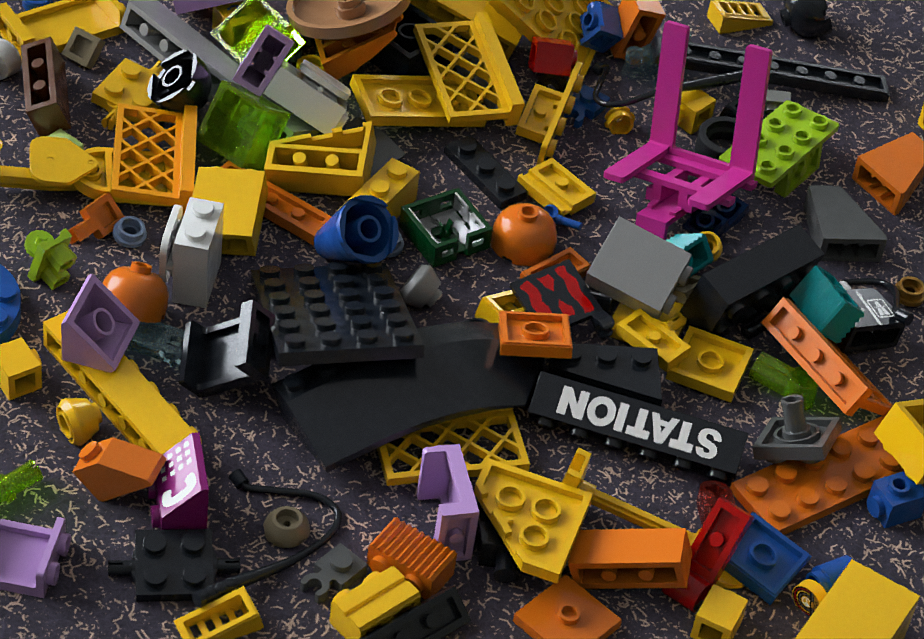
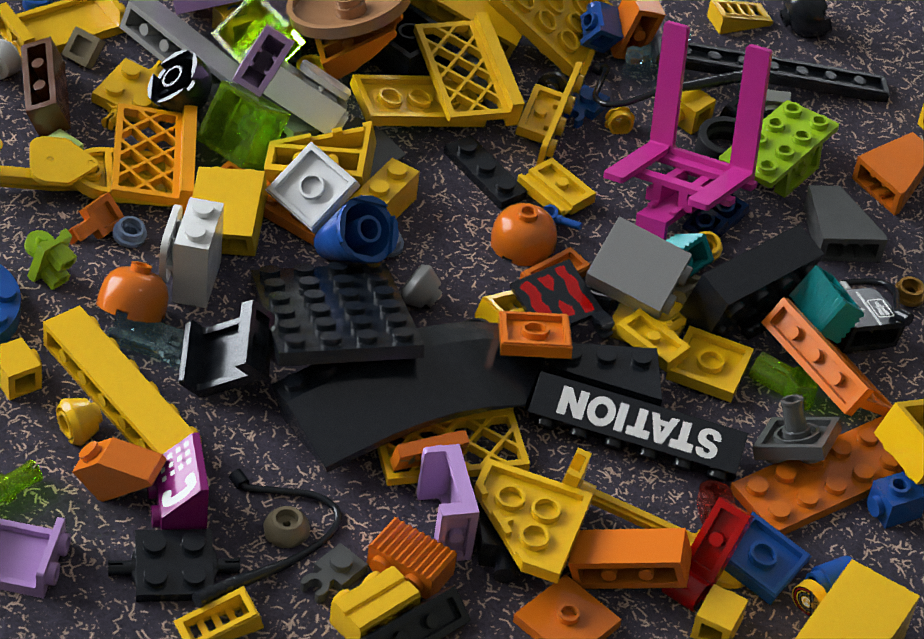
lavender slope [61,273,140,373] -> none
dark green piece [399,188,493,268] -> none
red brick [528,36,578,77] -> none
none -> white plate [265,142,361,234]
none -> orange tile [390,430,470,472]

